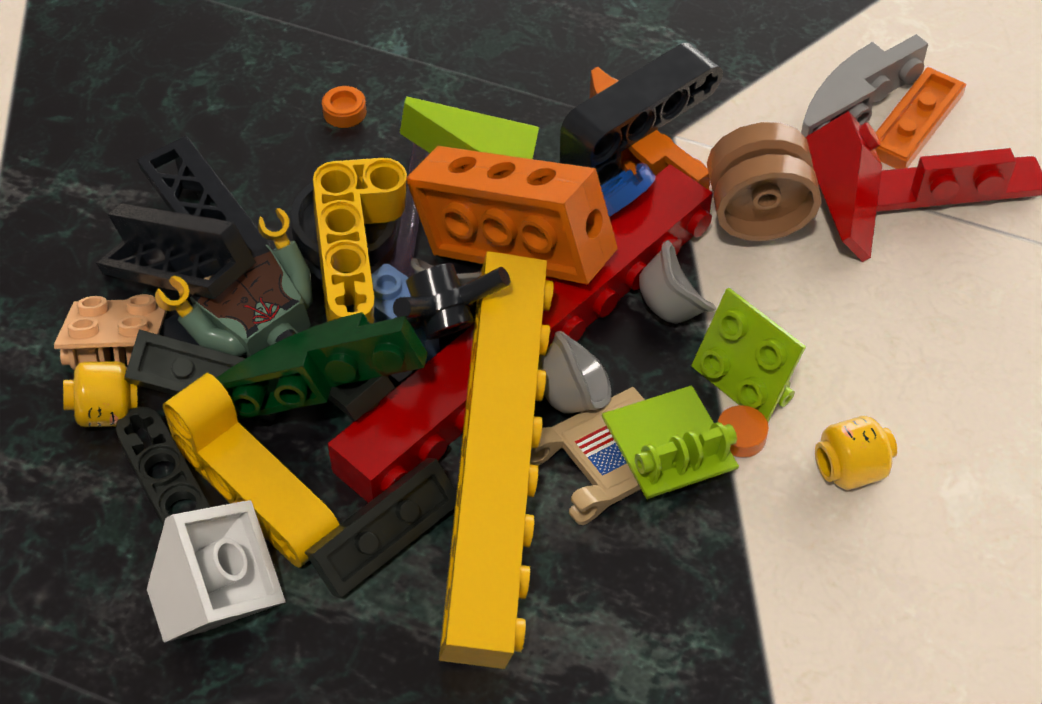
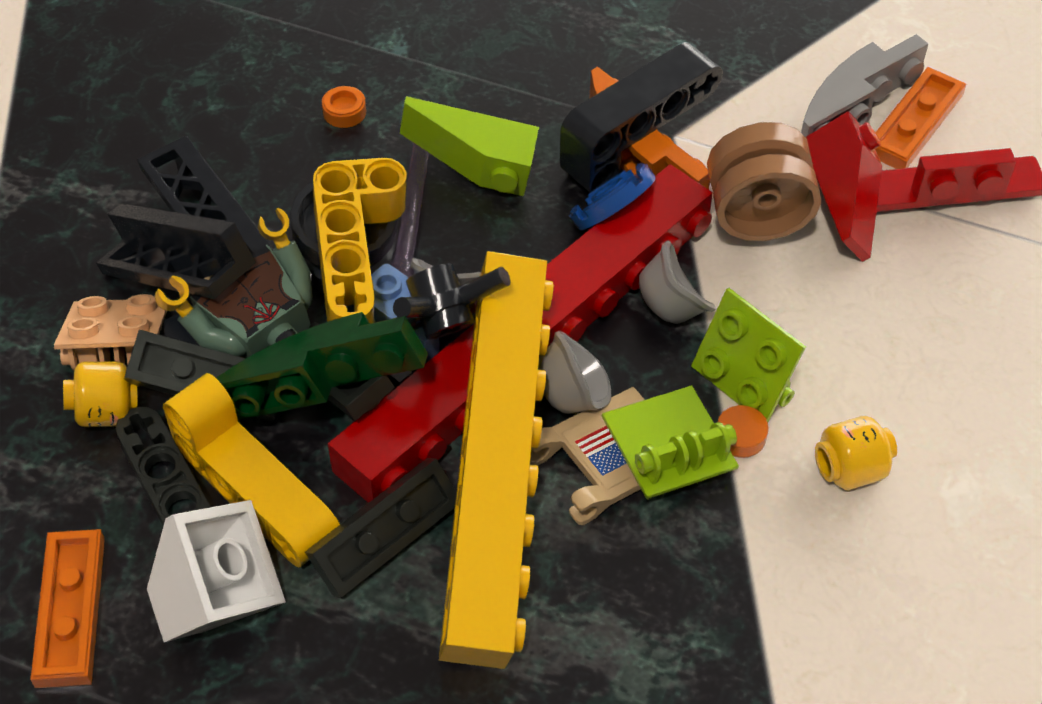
orange brick [406,146,618,284] -> none
none -> orange tile [30,529,105,688]

